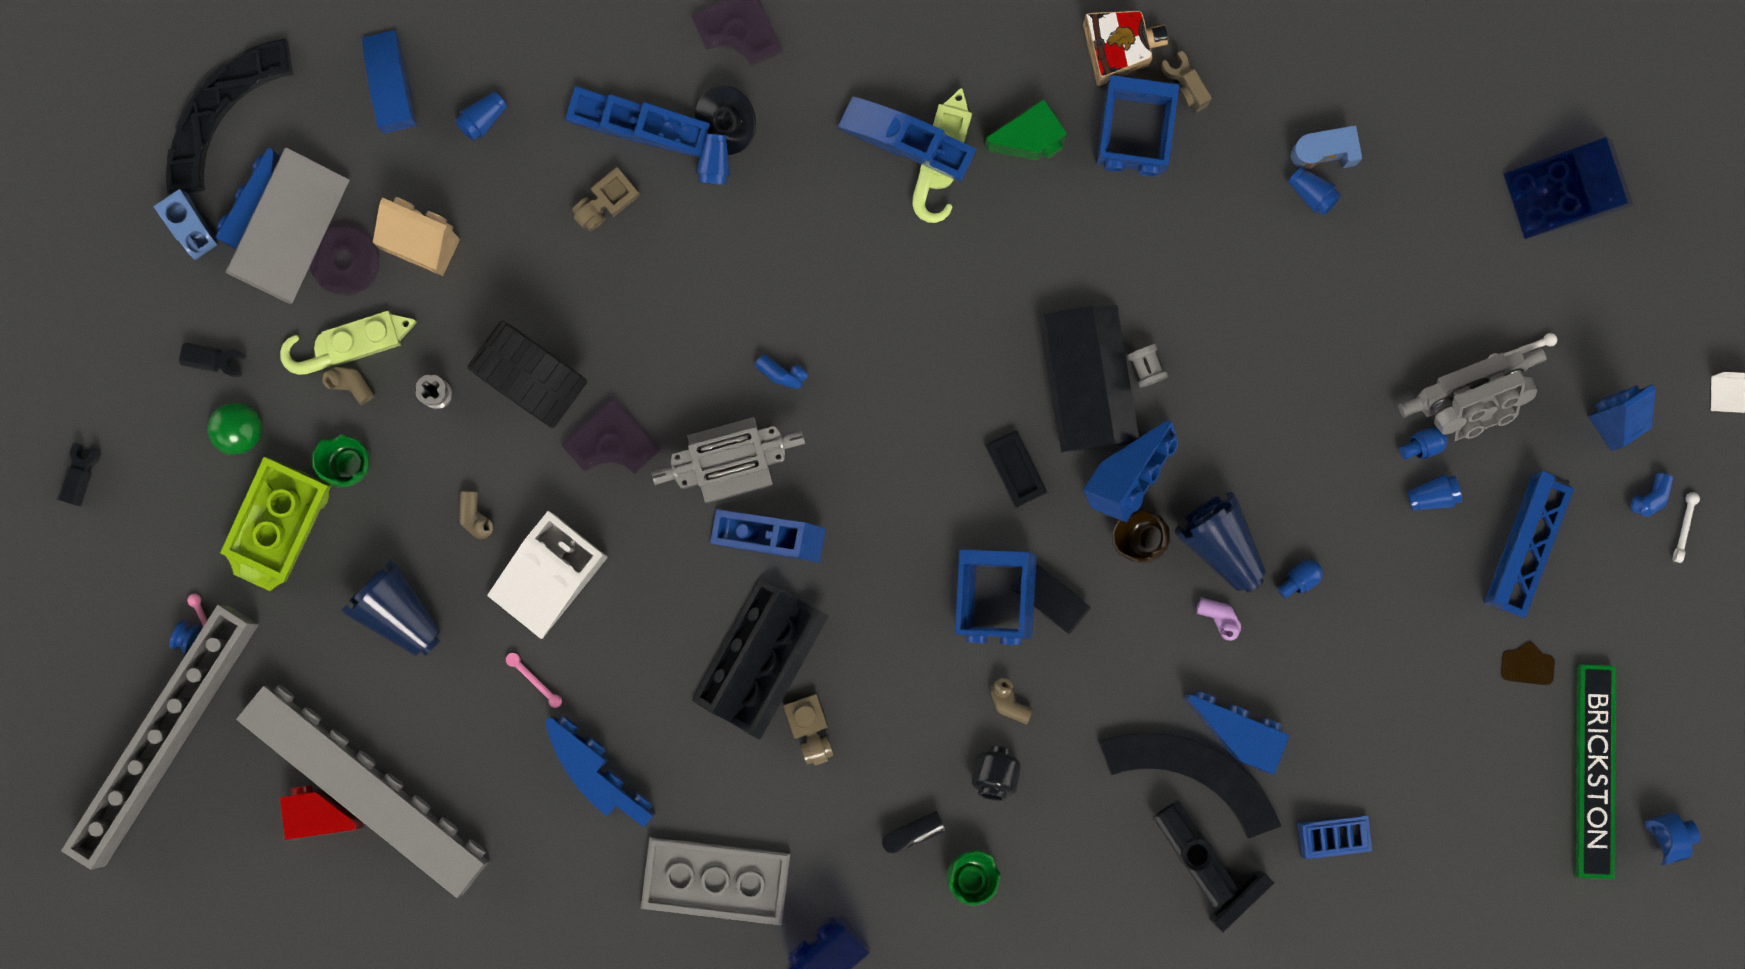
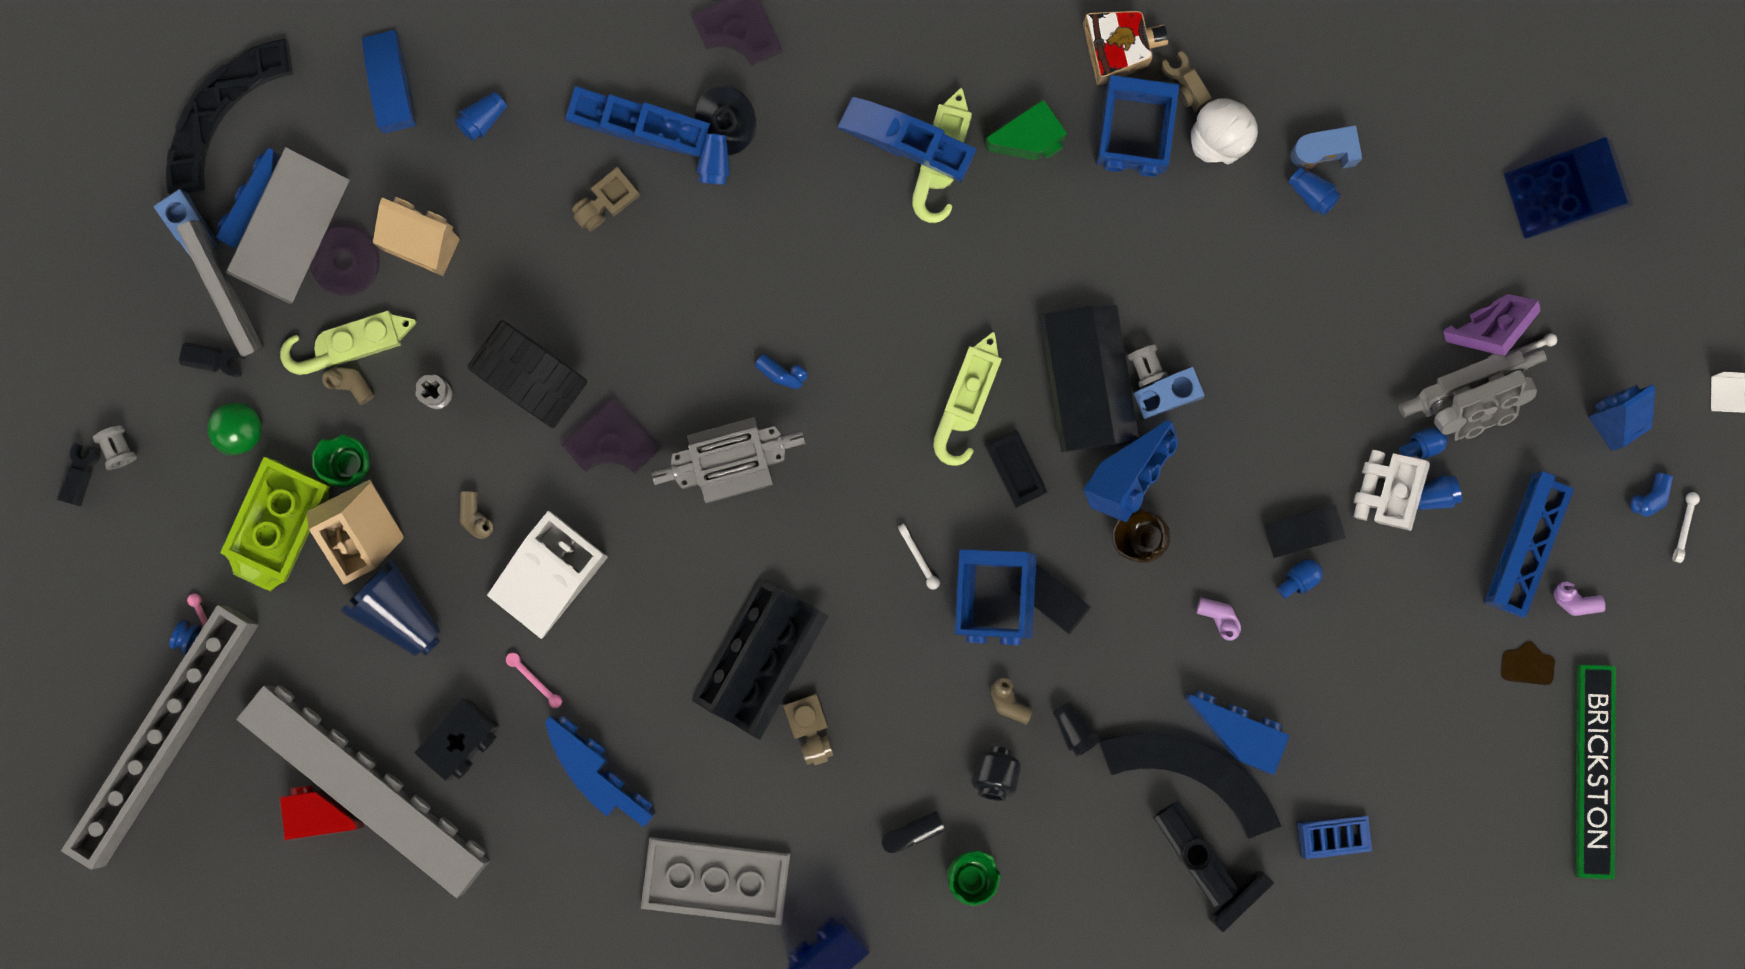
blue slope [710,509,826,563] -> none
dark blue cone [1175,492,1266,592] -> none
blue piece [1644,812,1701,866] -> none
none -> light grey bush [93,425,137,470]
none -> light grey tile [177,221,264,356]
none -> tan slope [306,480,404,585]
none -> black brick [414,699,499,781]
none -> white hinge [898,523,940,590]
none -> yellowish green plate [933,332,1002,466]
none -> black cone [1053,702,1100,757]
none -> medium blue leg [1134,367,1205,419]
none -> white hair [1191,98,1258,165]
none -> black slope [1264,504,1346,558]
none -> white plate [1353,450,1430,531]
none -> medium lavender wing [1443,294,1541,356]
none -> lavender arm [1554,581,1605,616]

